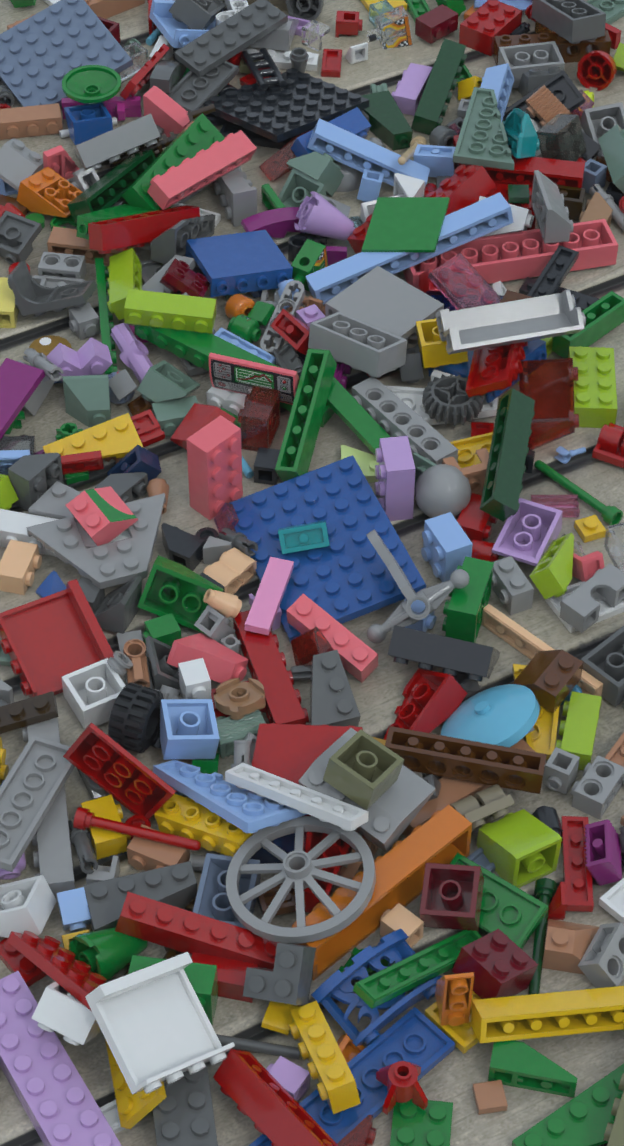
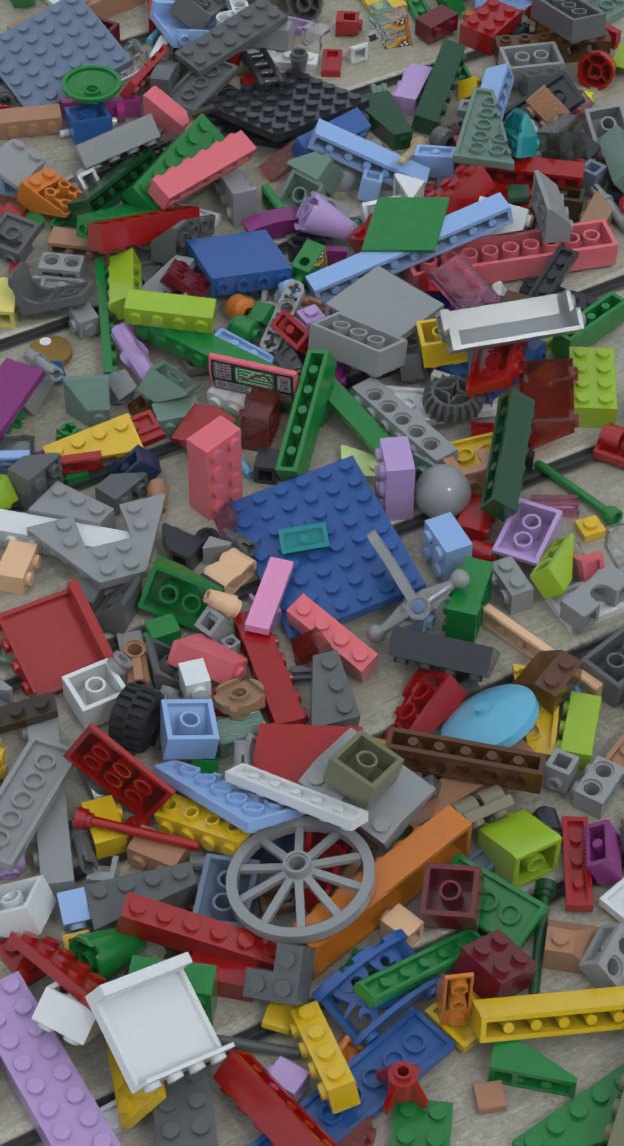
blue slope [36,571,67,598] -> none
coral wing [43,145,79,180] -> none
lavender brick [47,337,113,381] -> none
coral slope [66,486,138,546] -> none
red slope [548,882,567,920] -> none
light blue hand [554,446,586,464] -> none

